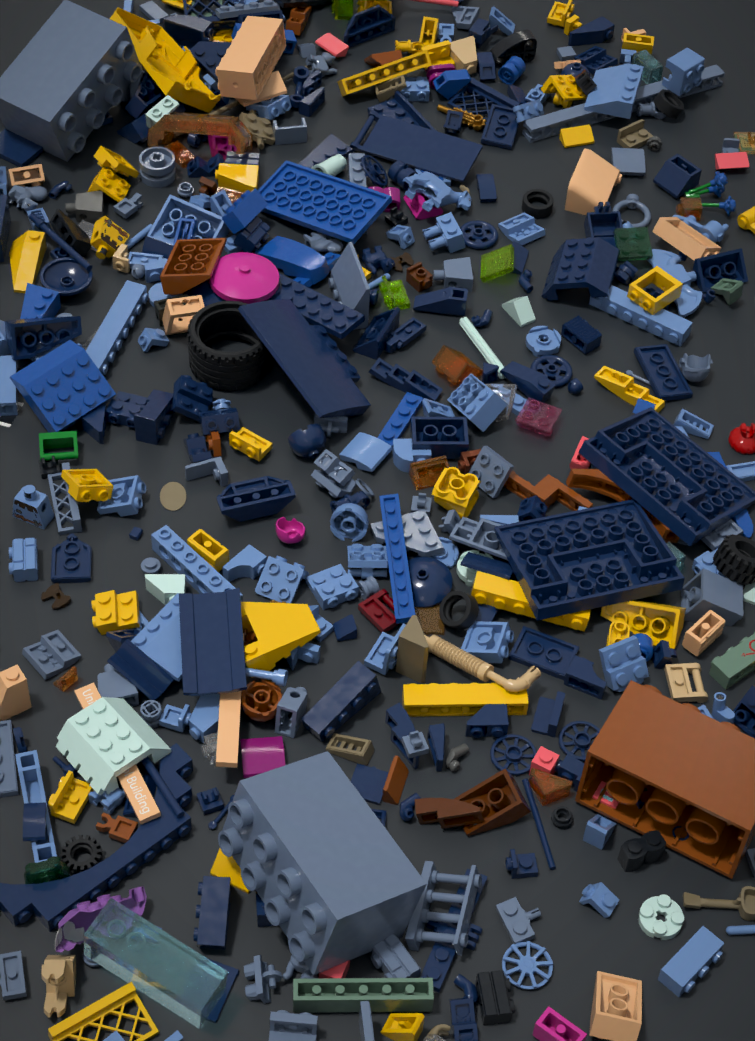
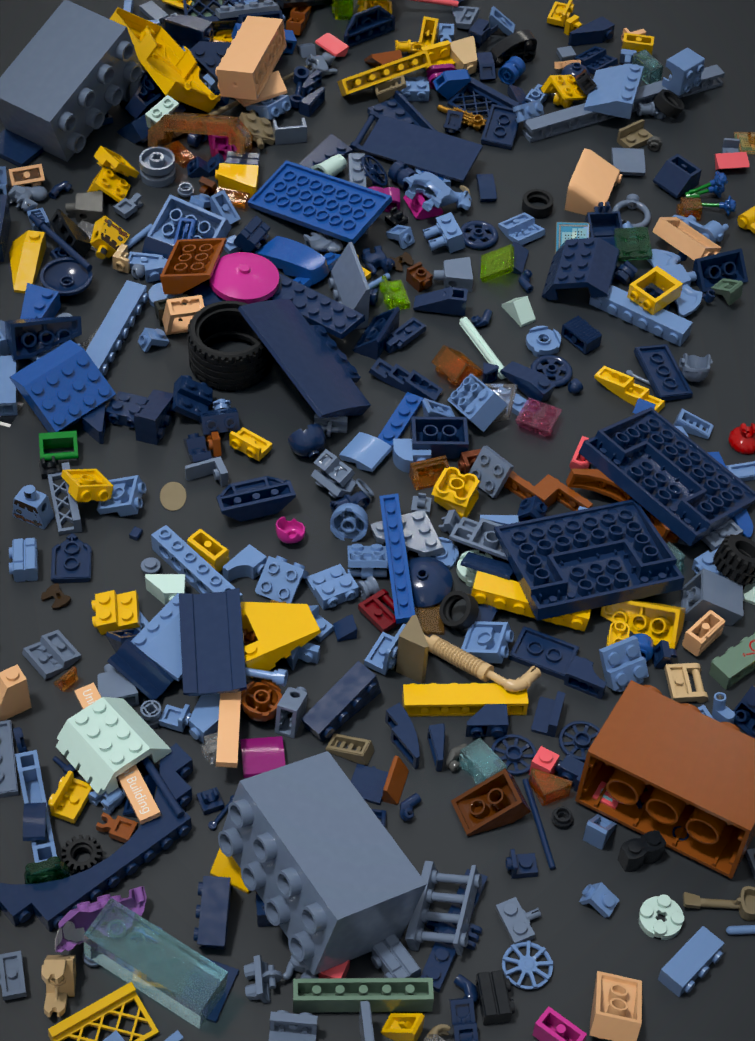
blue wedge [221,188,268,234] -> none
sand blue tile [402,730,429,758] -> none
reddish brown slope [415,798,484,829] -> none
yellow slope [559,124,595,148] -> none
none -> clear light blue brick [459,738,507,784]
none -> piece [555,222,590,254]

